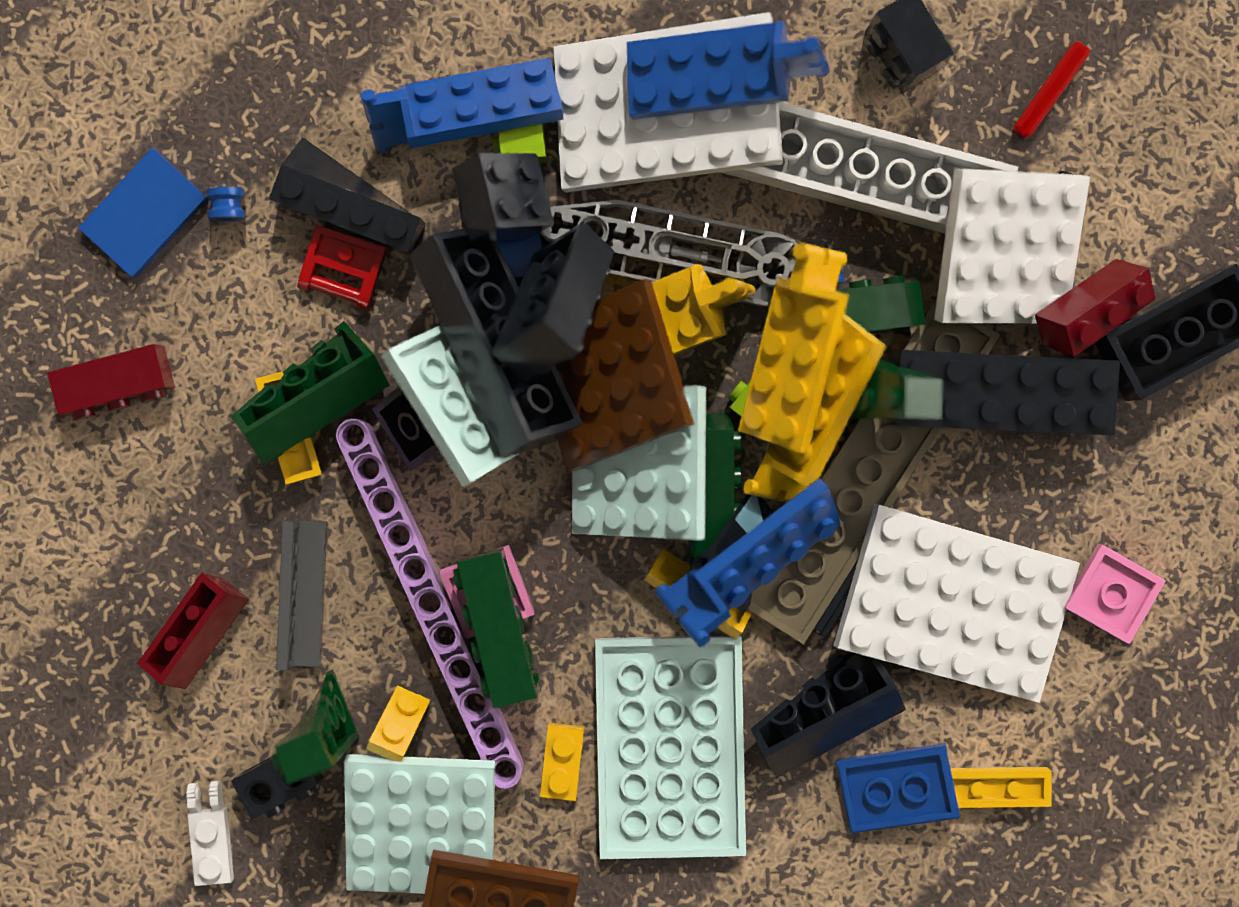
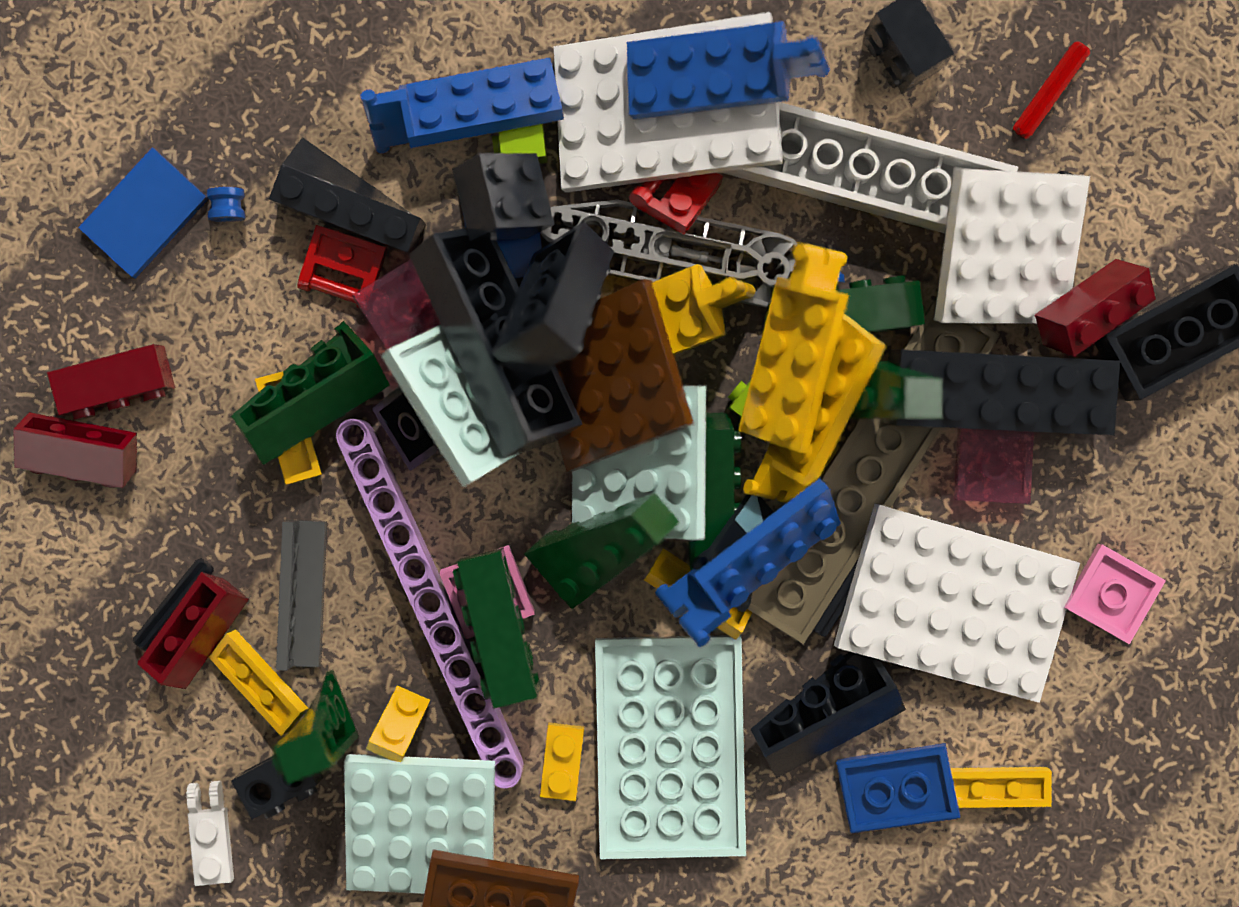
none -> dark red brick [13,412,137,488]
none -> black axle [133,558,214,651]
none -> yellow plate [208,629,308,736]
none -> clear pink plate [351,259,441,351]
none -> dark green wedge [524,493,680,609]
none -> red plate [629,173,723,235]
none -> clear pink plate [954,428,1034,504]

